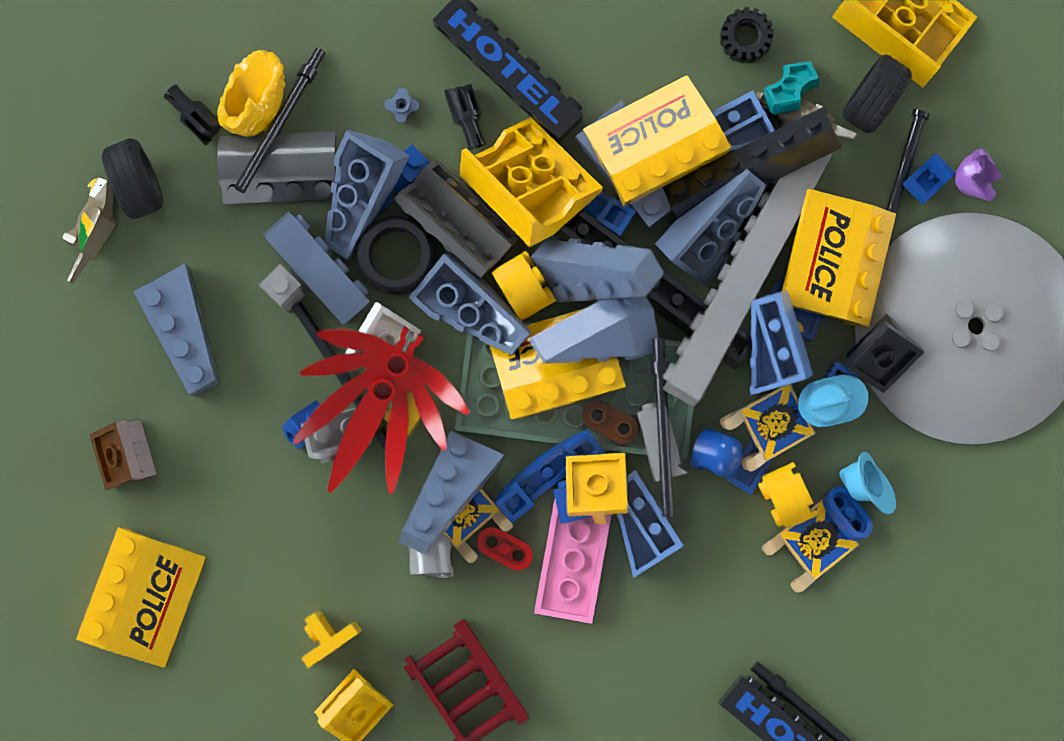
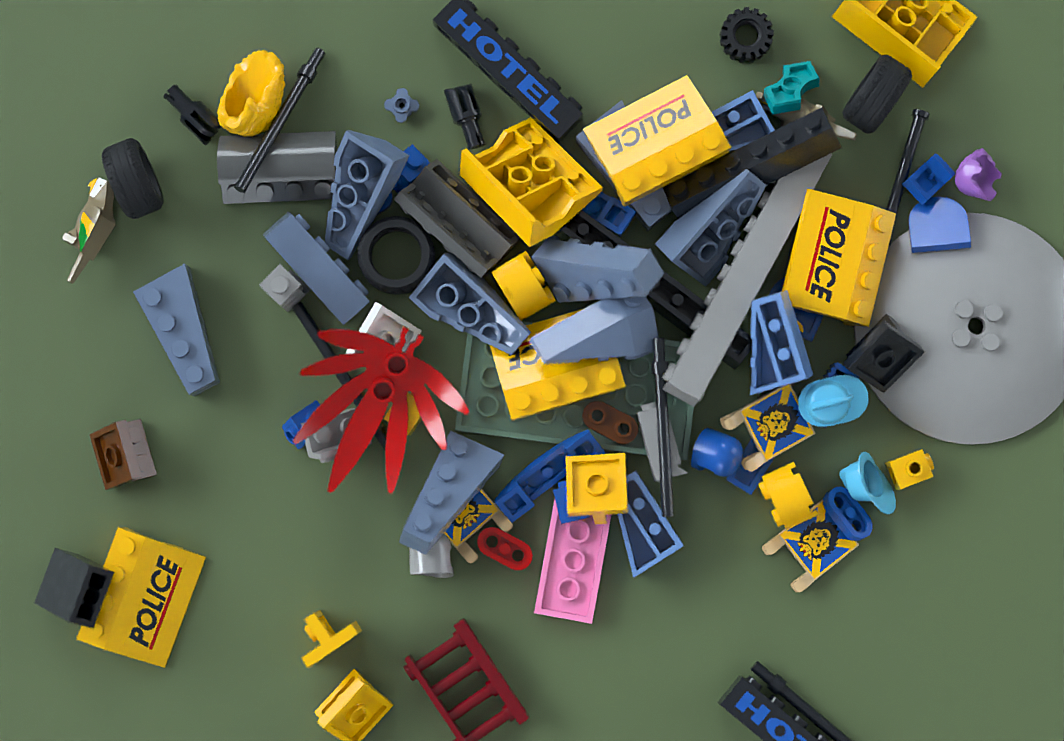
none -> black brick [34,548,114,628]
none -> yellow brick [885,449,934,490]
none -> tile [909,197,971,253]

